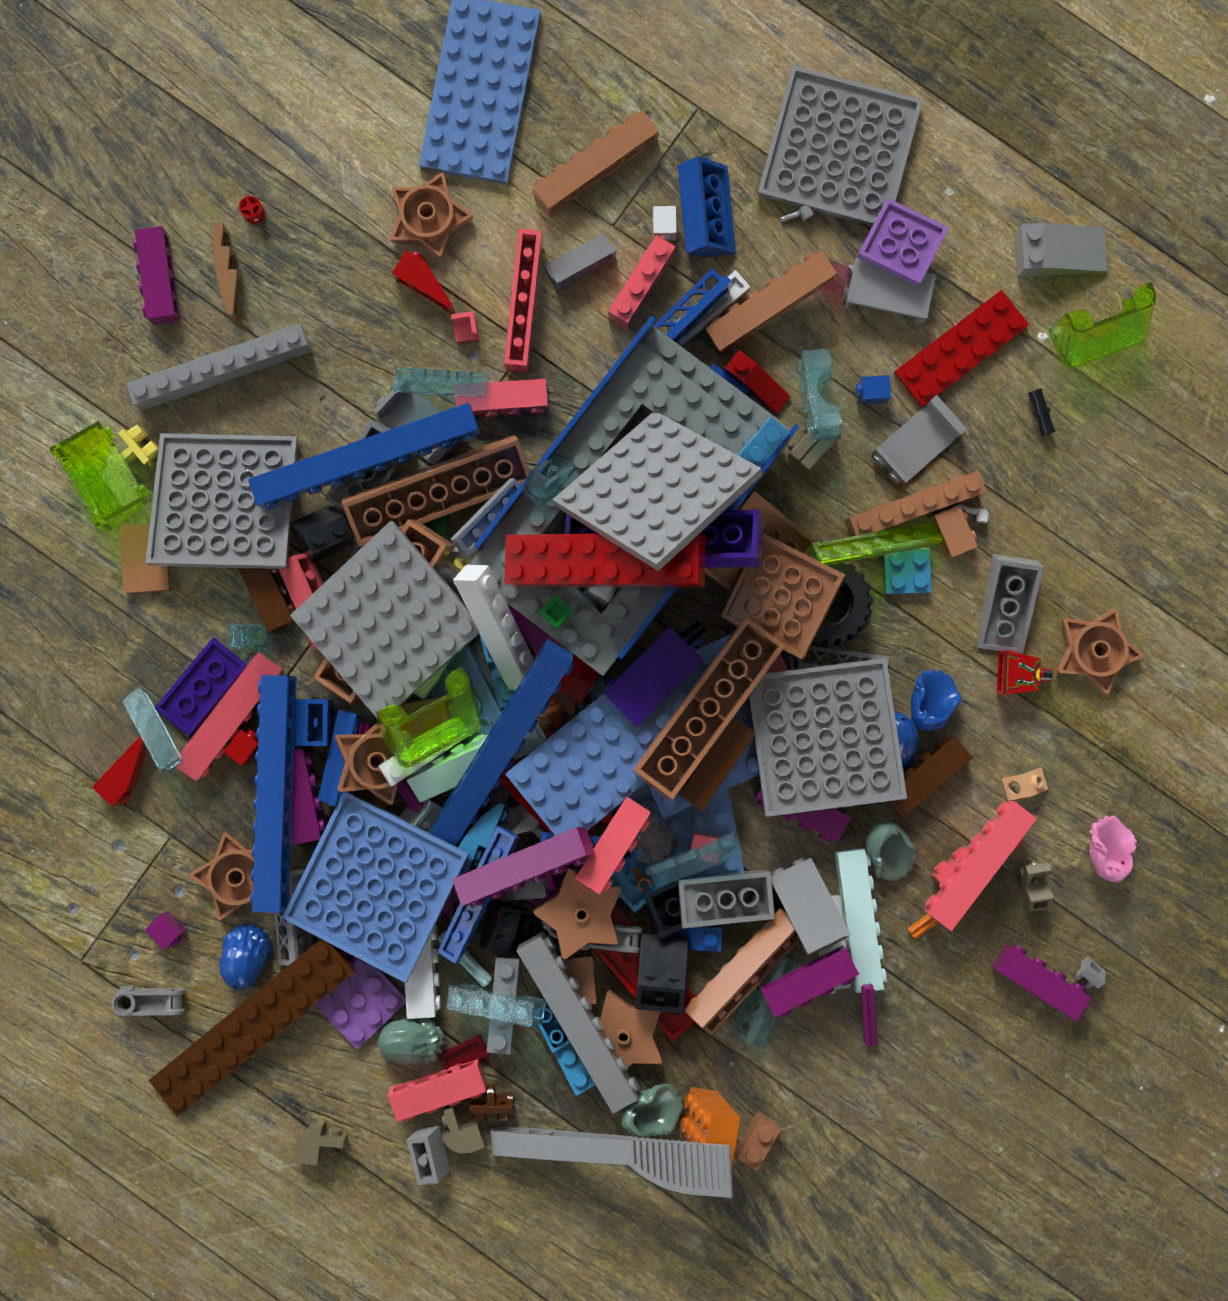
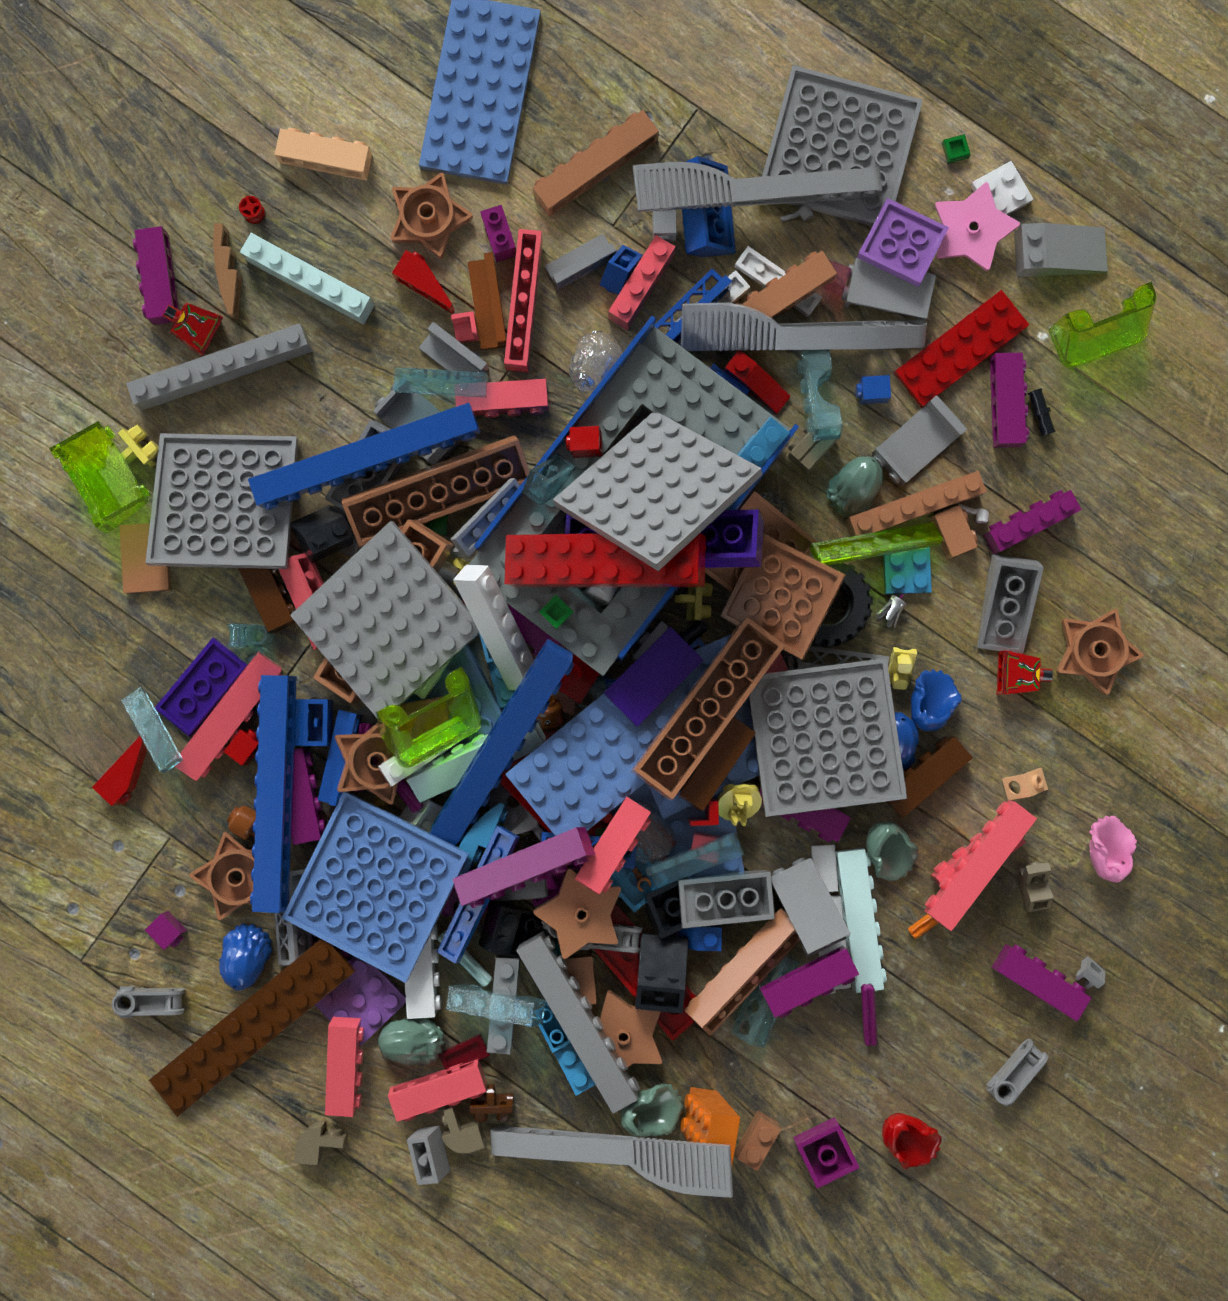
none -> red torso [162,303,223,356]
none -> dark orange head [227,805,256,840]
none -> light aqua brick [240,233,375,325]
none -> light nougat brick [275,128,372,181]
none -> coral brick [325,1017,364,1117]
none -> light grey panel [419,322,489,384]
none -> dark orange panel [468,252,507,350]
none -> magenta brick [480,204,516,263]
none -> red brick [566,426,603,458]
none -> clear piece [569,330,622,394]
none -> blue slope [599,245,643,295]
none -> plate [632,621,668,661]
none -> light grey piece [633,162,882,212]
none -> light yellow hips [675,582,713,621]
none -> light grey piece [681,303,927,351]
none -> red panel [687,799,719,826]
none -> light yellow plate [717,784,762,826]
none -> white plate [734,246,822,317]
none -> magenta brick [793,1117,859,1188]
none -> white tile [811,844,838,892]
none -> sand green piece [826,456,883,518]
none -> flat silver piece [876,595,907,628]
none -> red piece [882,1113,942,1169]
none -> light yellow hips [888,647,917,690]
none -> bright pink plate [935,182,1020,271]
none -> green tile [942,134,971,164]
none -> white plate [970,161,1033,215]
none -> magenta brick [983,489,1082,554]
none -> light grey piece [986,1039,1049,1106]
none -> magenta brick [989,352,1029,448]

